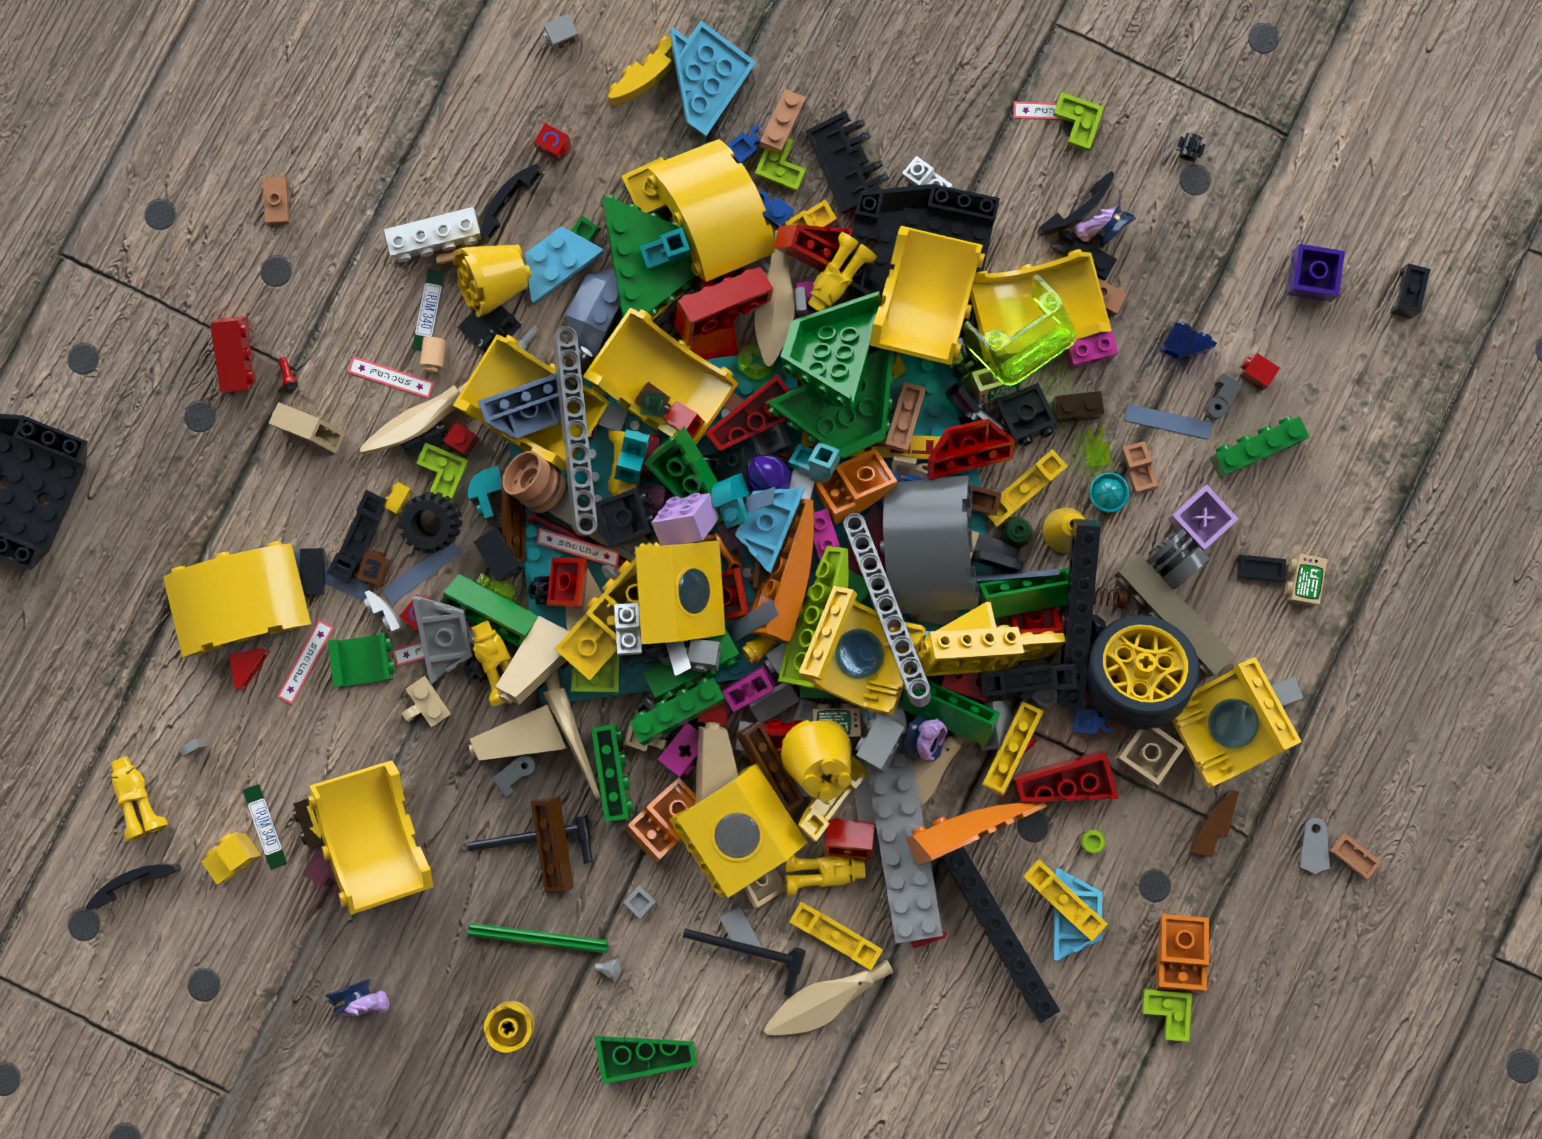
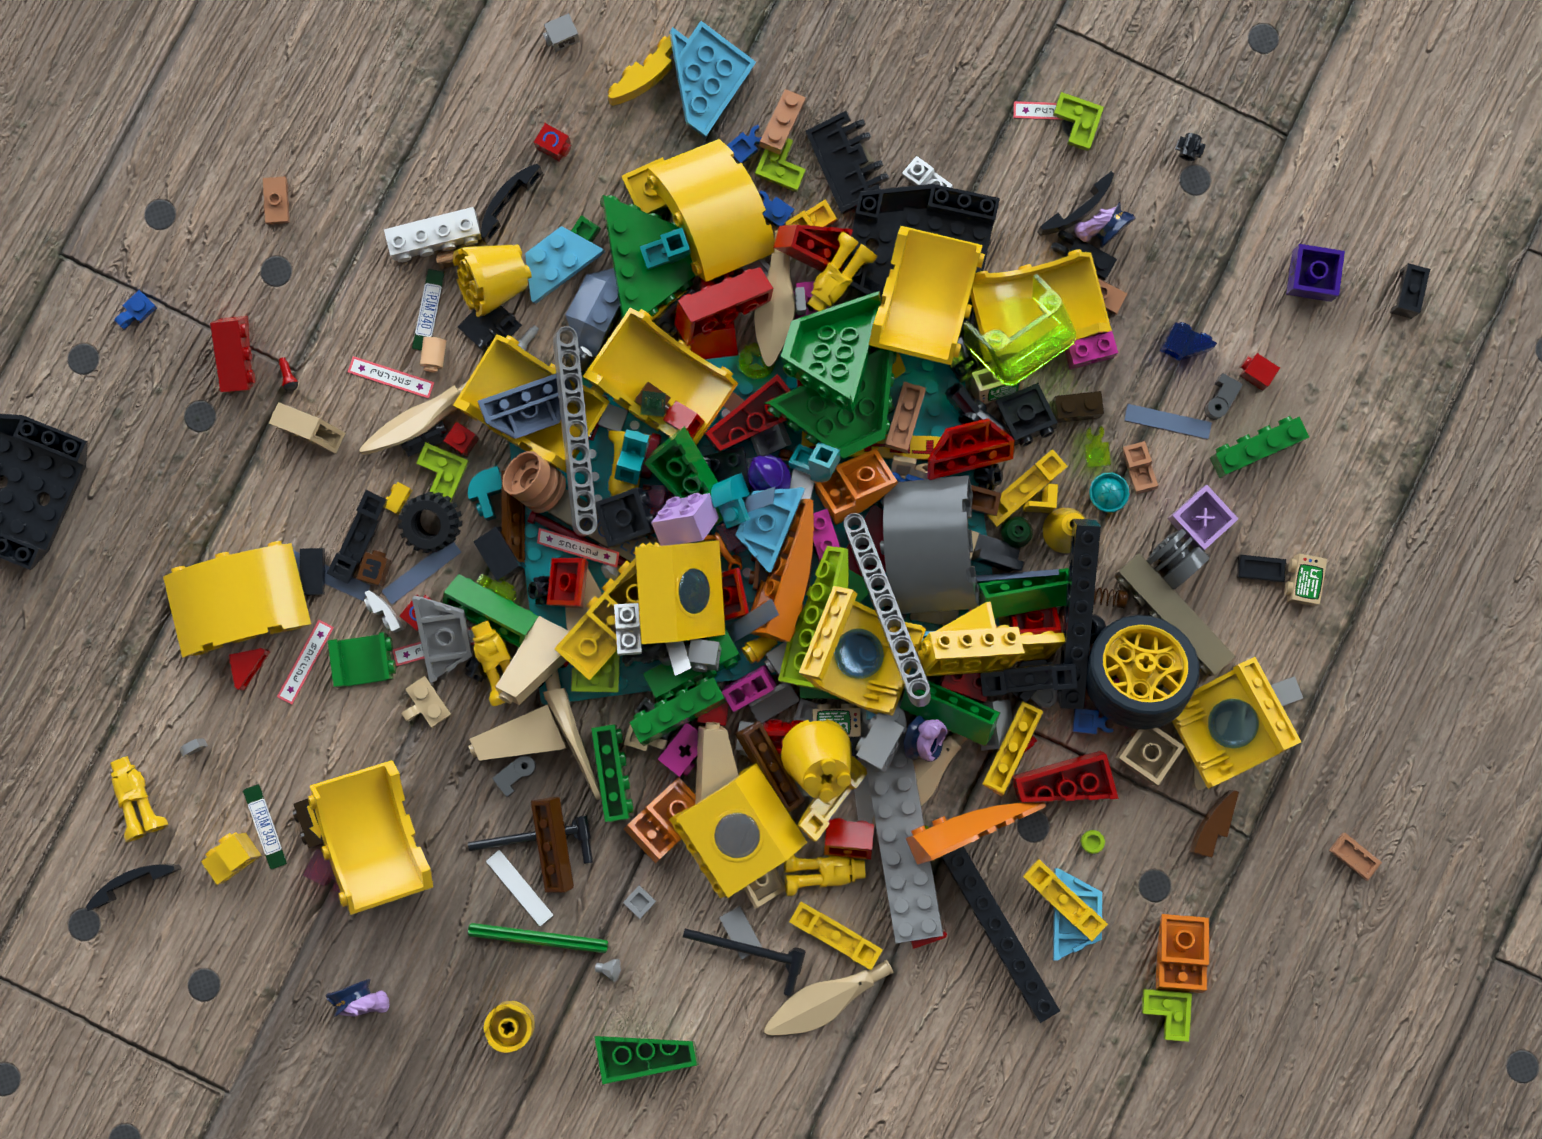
light grey piece [1300,818,1330,874] -> none
none -> blue plate [114,290,157,330]
none -> white sticker [486,850,553,926]
none -> black gear [974,464,1003,491]
none -> yellow panel [1023,484,1058,513]

